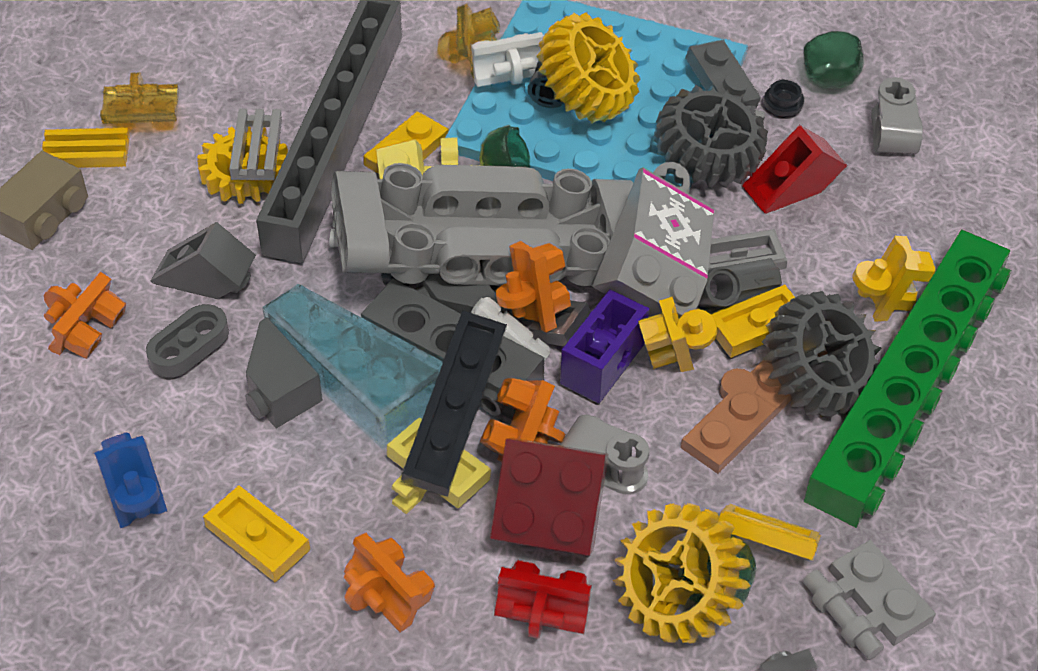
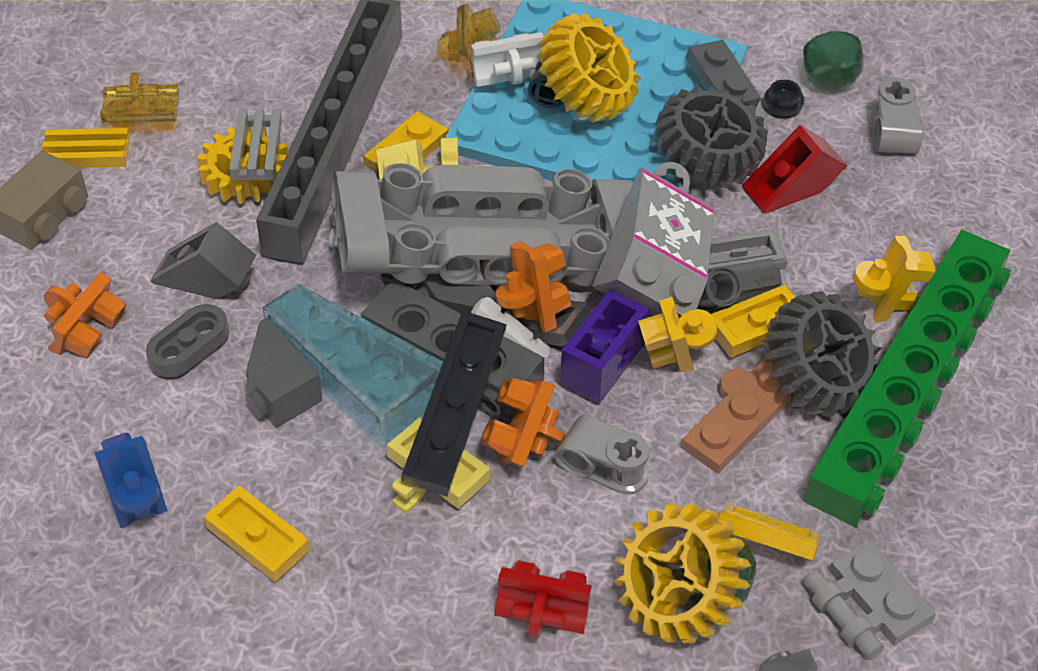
orange hips [344,533,435,632] -> none
clear green hair [479,124,530,168] -> none
dark red brick [490,438,609,556] -> none

